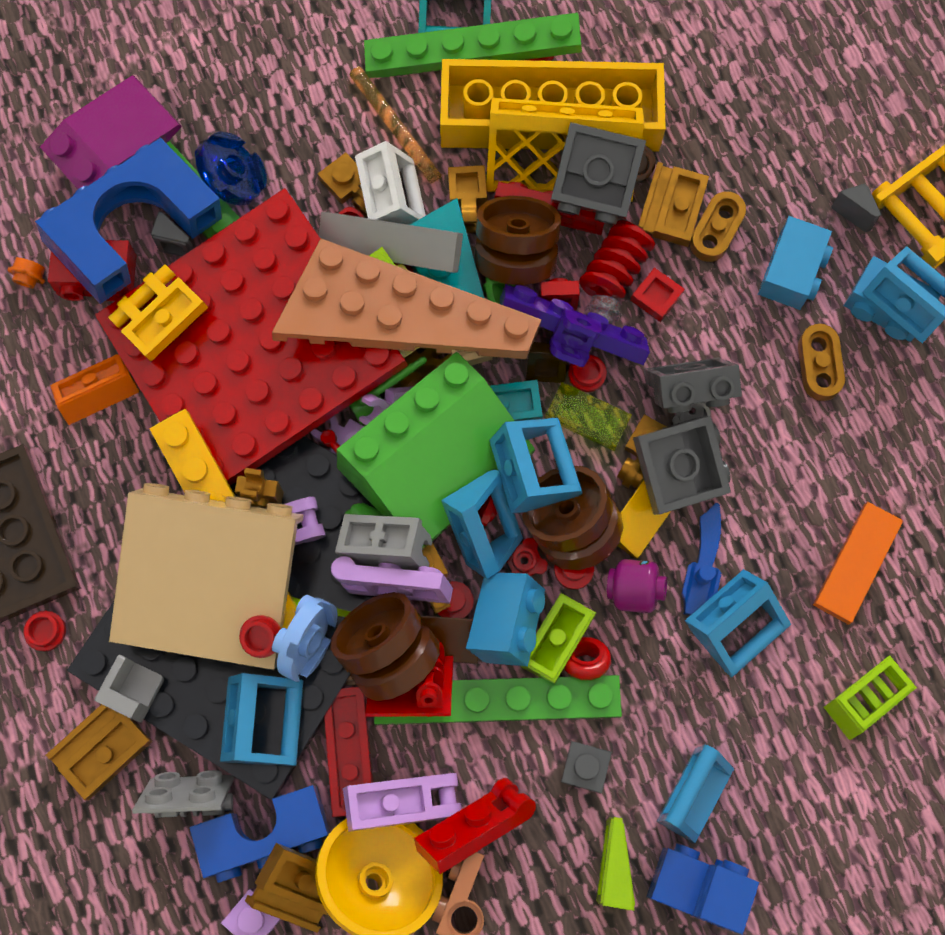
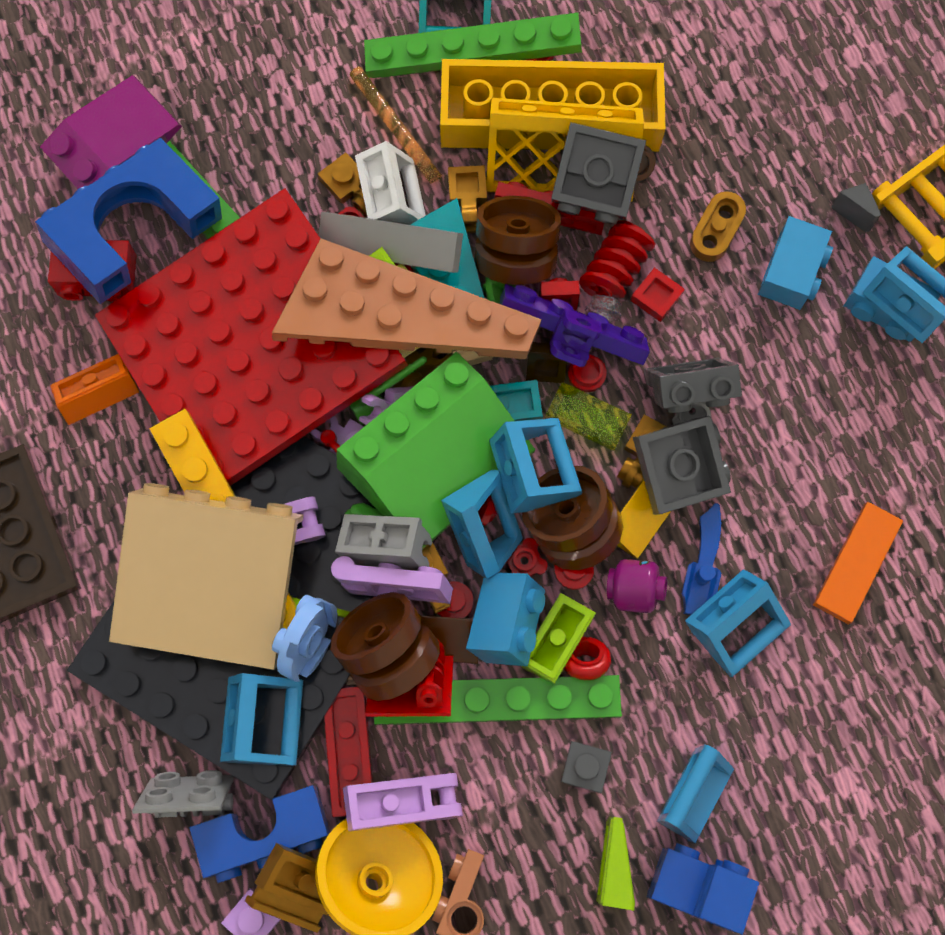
orange plate [7,257,45,289] -> none
red plate [23,610,66,652] -> none
pearl gold plate [46,704,153,801] -> none
light grey panel [94,654,164,723] -> none
yellow plate [108,264,208,361] -> none
dark grey slope [151,212,194,257] -> none
clear blue plate [194,132,267,206] -> none
pearl gold plate [235,468,284,509] -> none
red plate [239,615,281,658] -> none
red plate [414,778,536,875] -> none
pearl gold plate [638,162,709,247] -> none
pearl gold plate [798,324,845,401] -> none
lime slope [824,655,917,740] -> none

